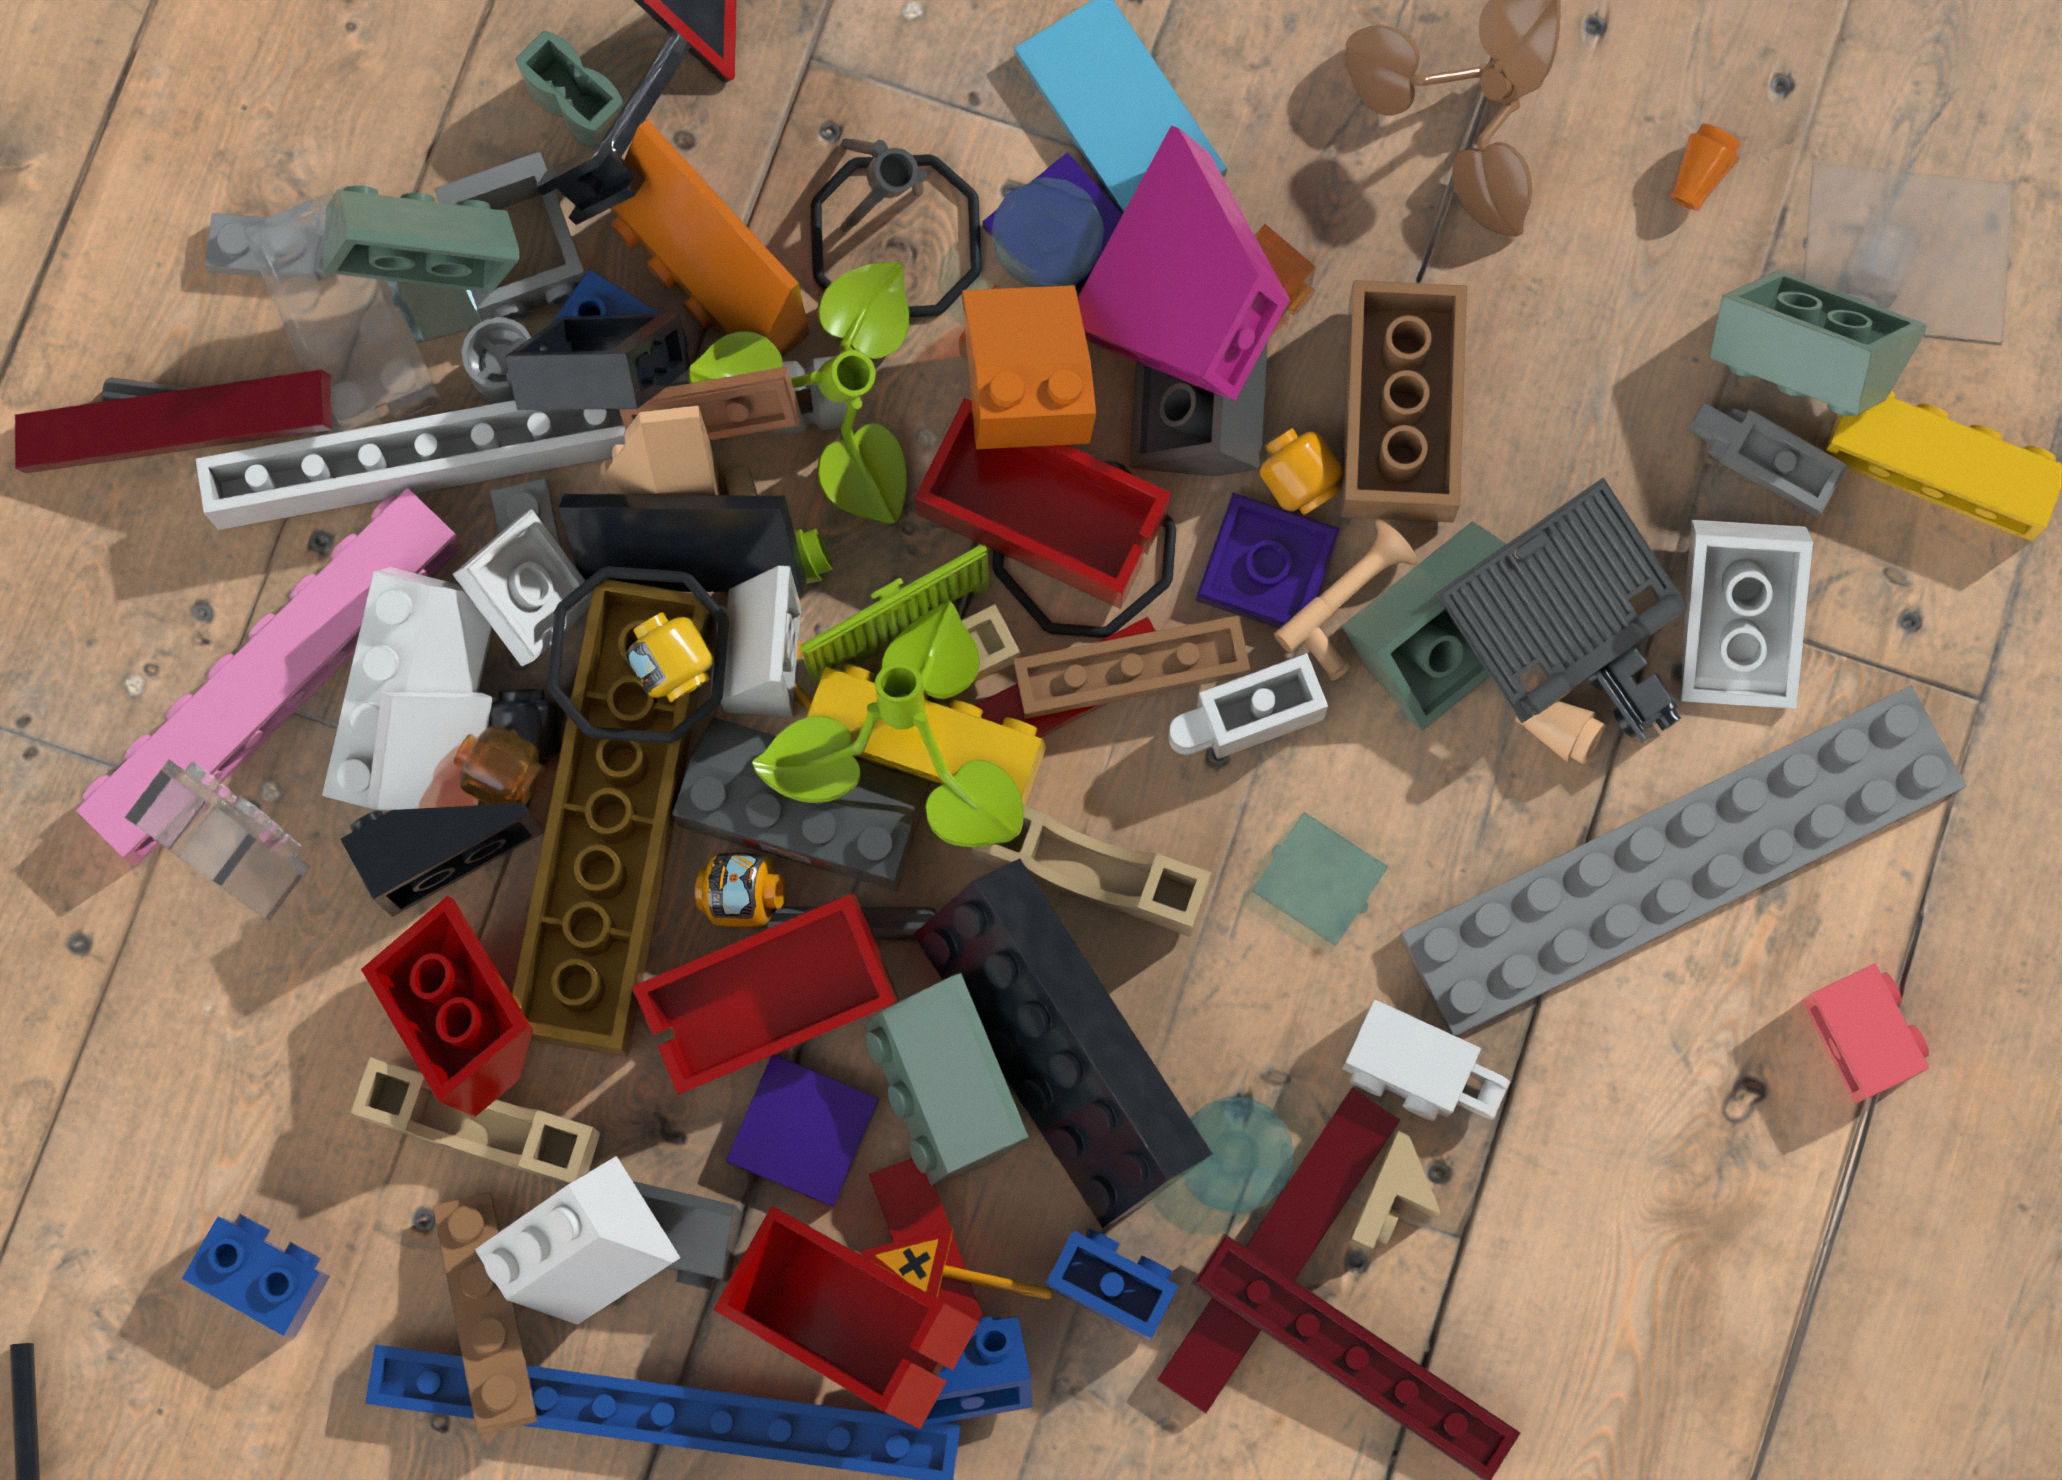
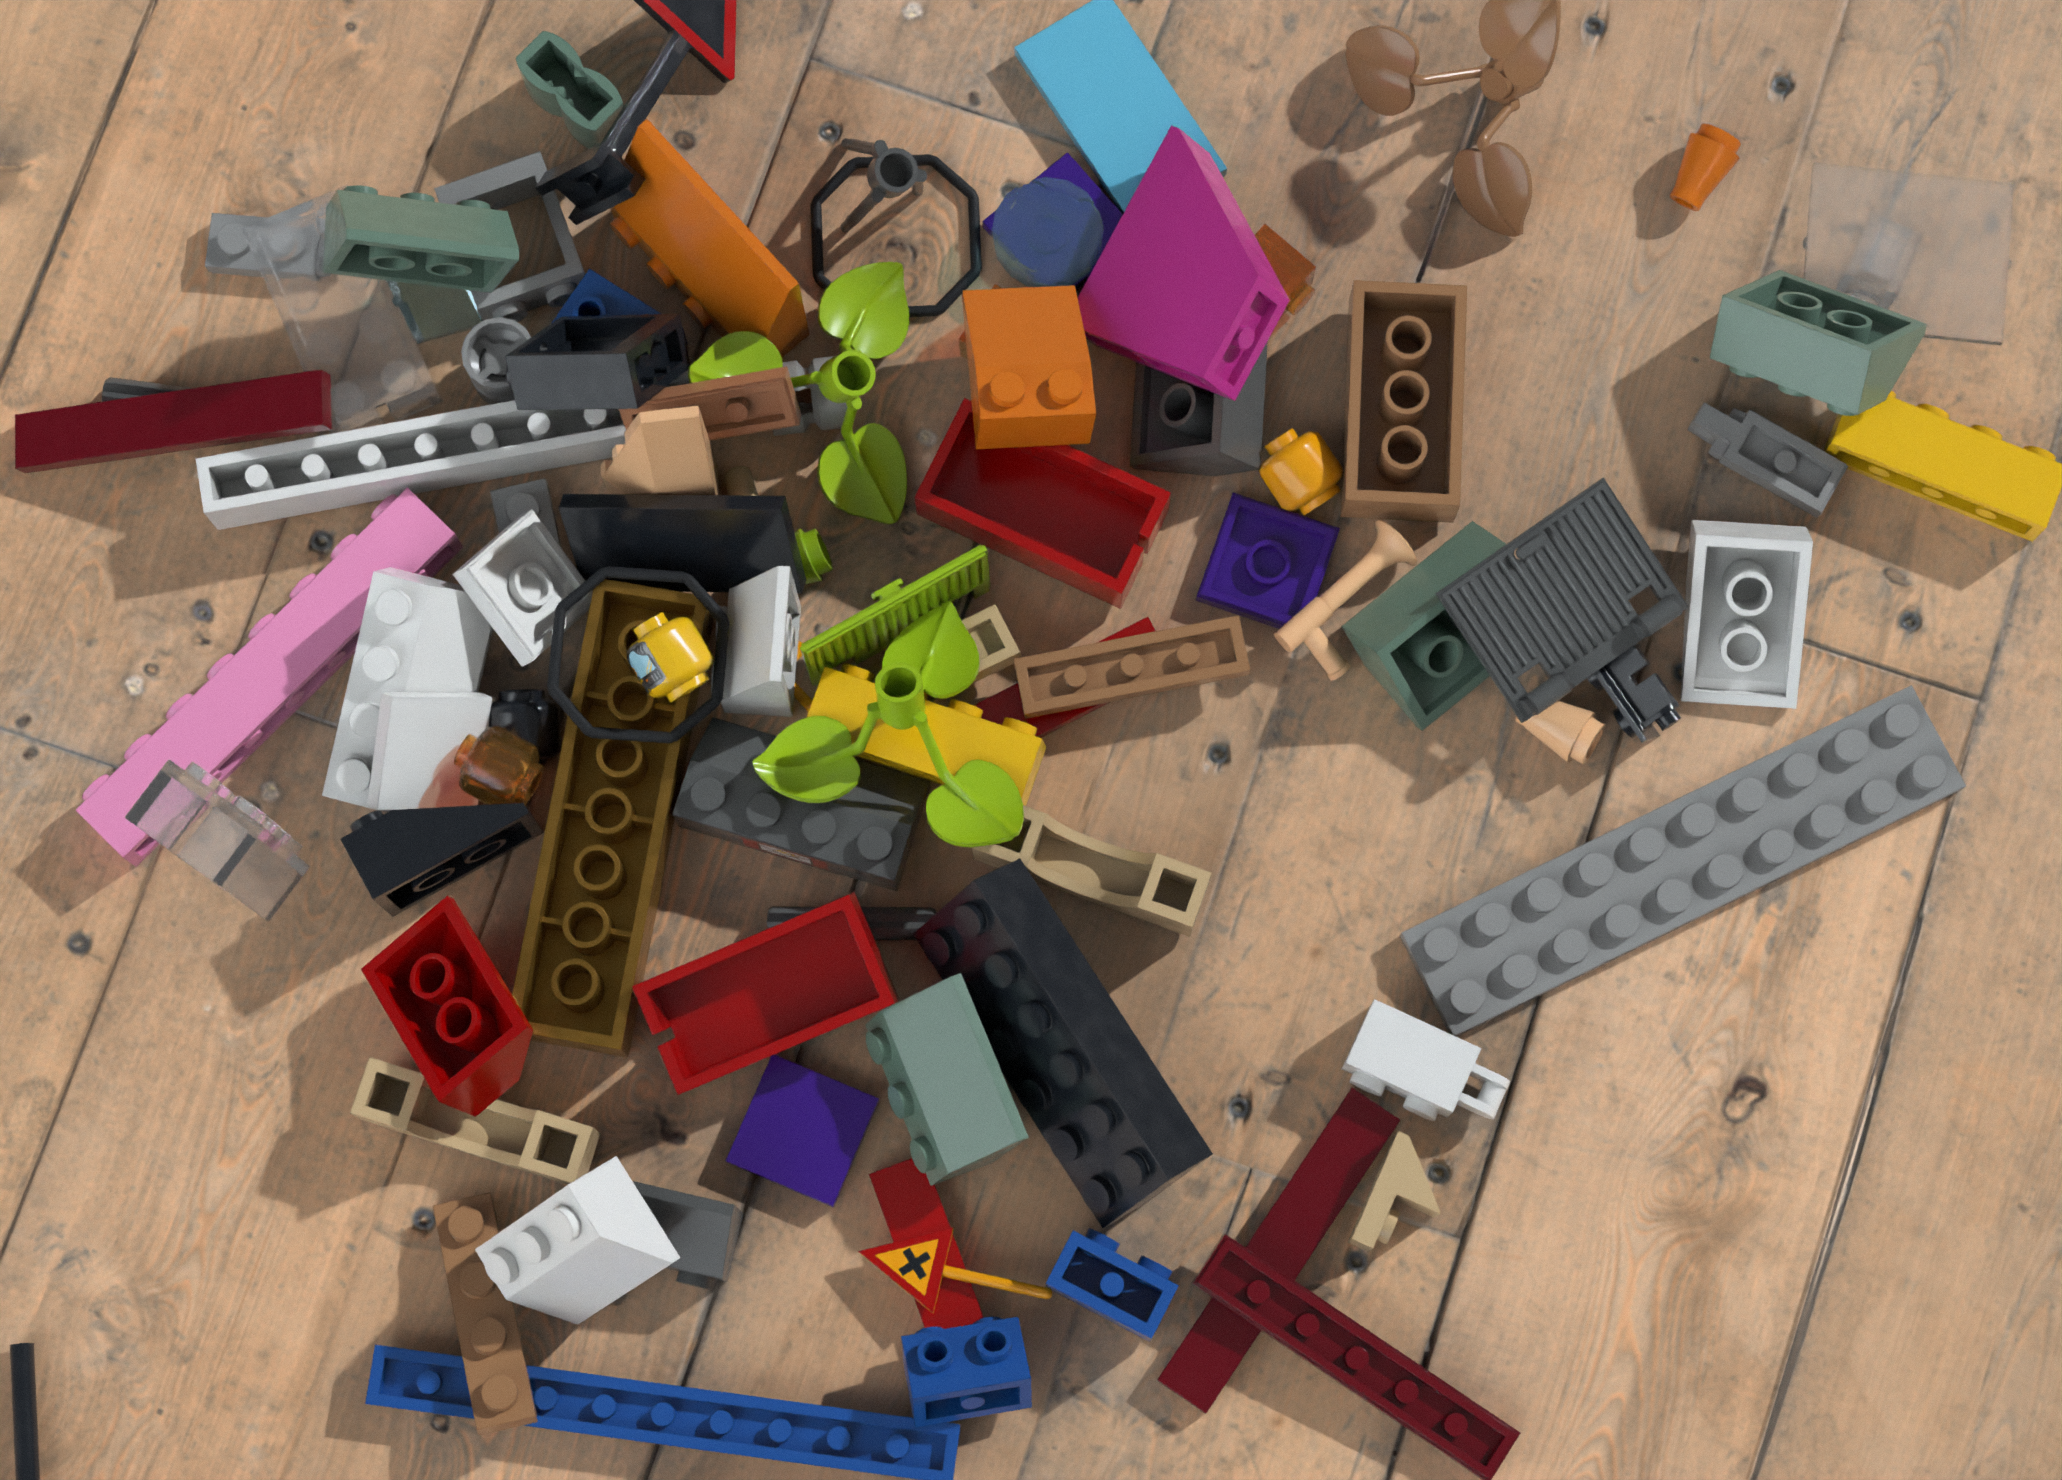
blue brick [182,1214,330,1338] -> none
head [695,853,785,929] -> none
red piece [713,1206,979,1429] -> none
black piece [992,461,1177,638] -> none
white brick [1168,653,1328,759] -> none
clear light blue tile [1182,1096,1294,1214] -> none
clear light blue piece [1252,812,1388,946] -> none
coral brick [1802,963,1930,1104] -> none

